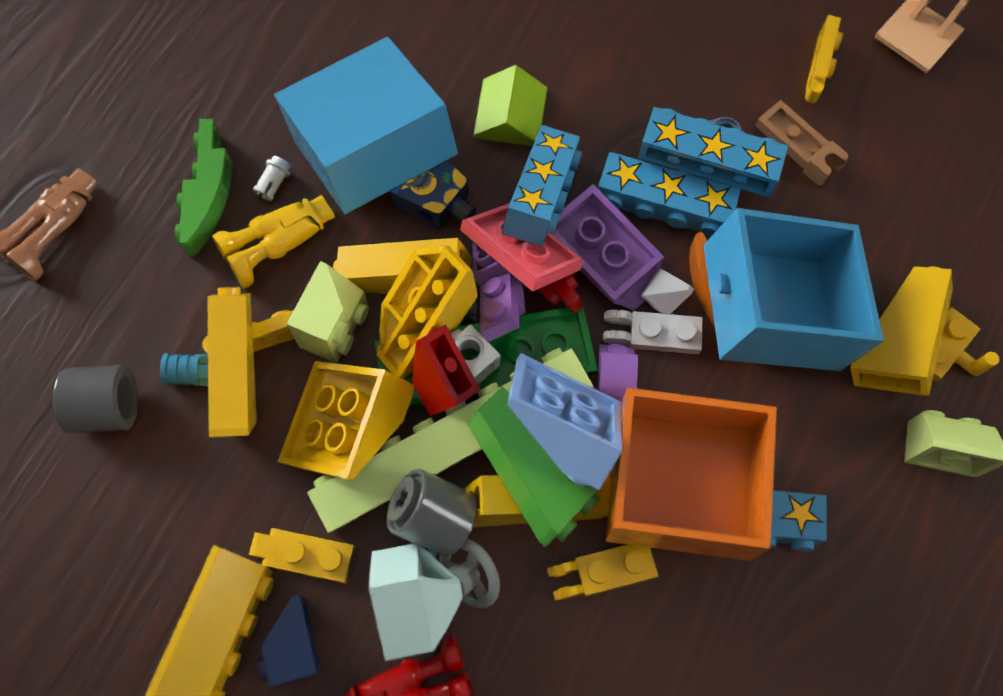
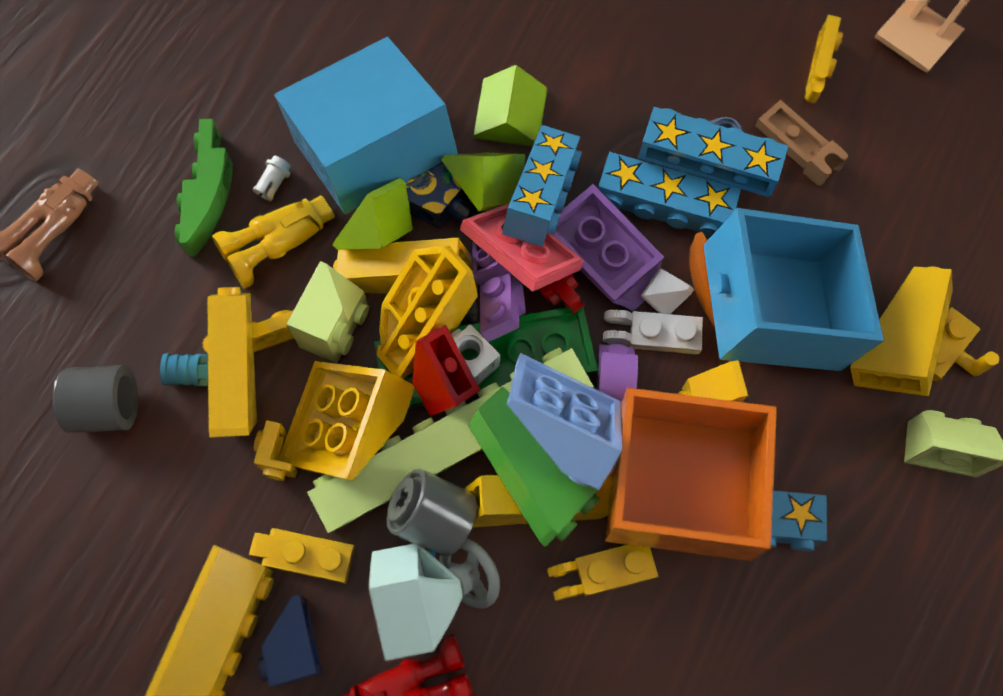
none -> yellow bracket [253,420,297,481]
none -> lime slope [332,178,413,250]
none -> lime slope [441,153,525,212]
none -> yellow slope [679,360,748,402]

